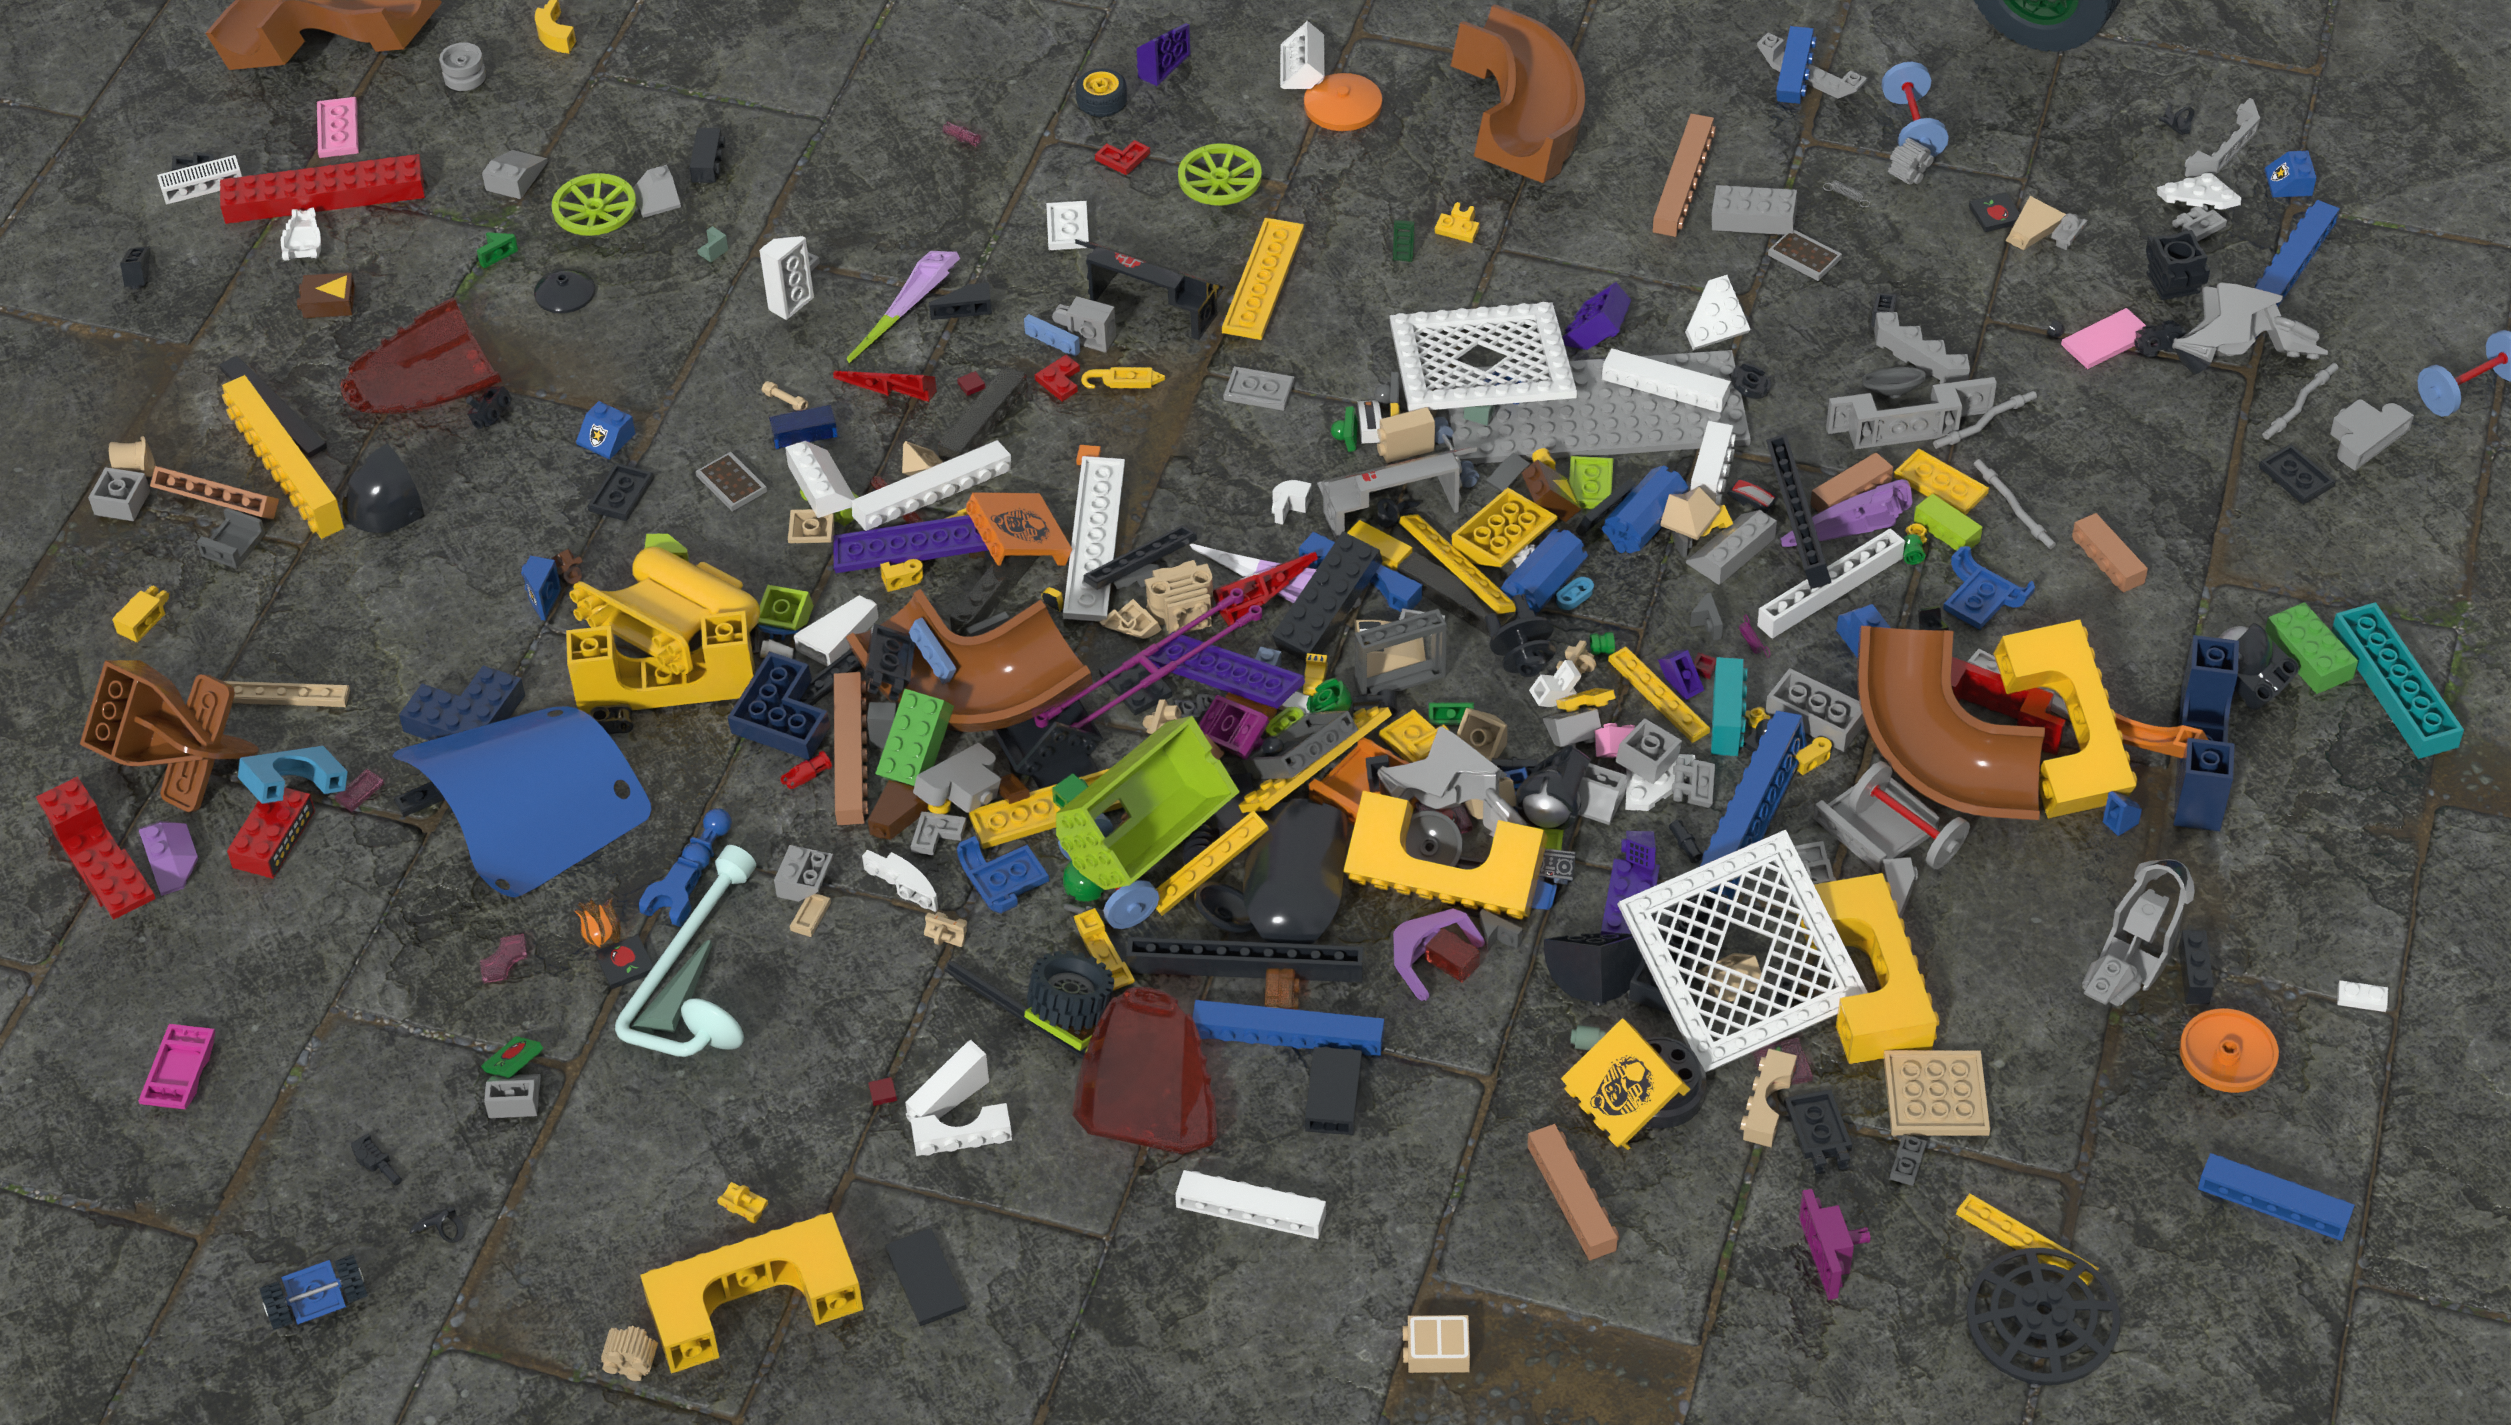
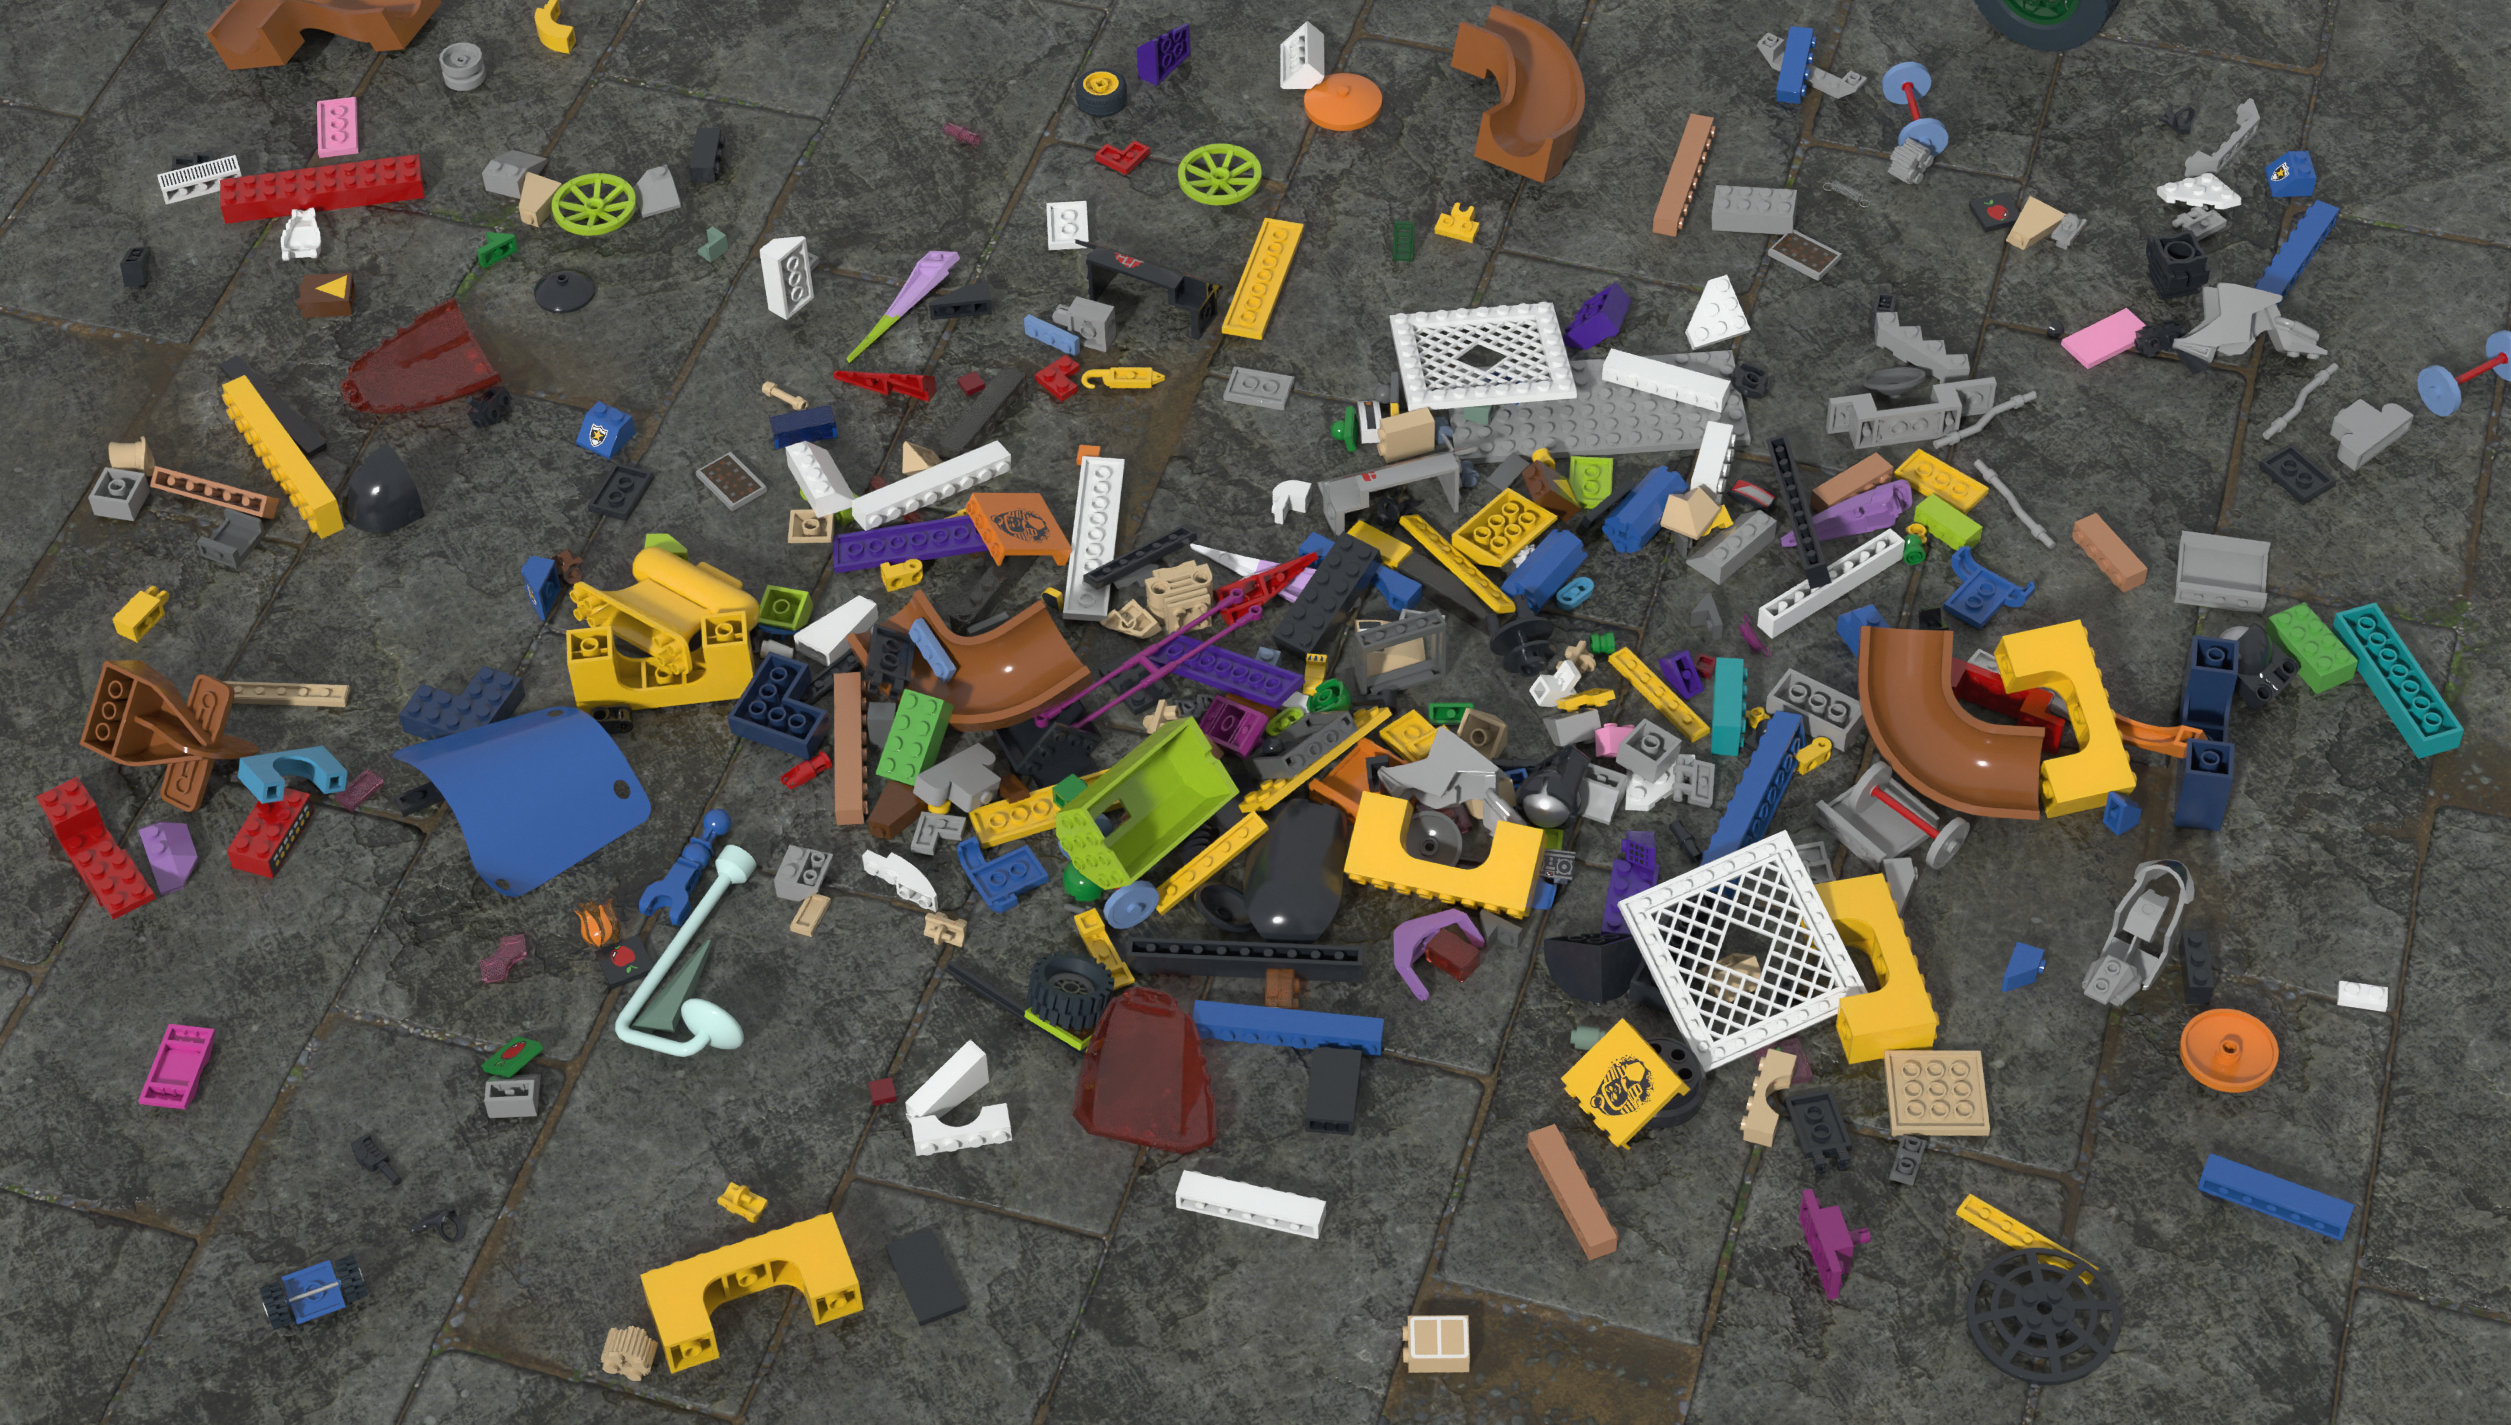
none -> tan slope [519,172,562,227]
none -> blue slope [2001,942,2047,992]
none -> light grey panel [2174,531,2270,614]

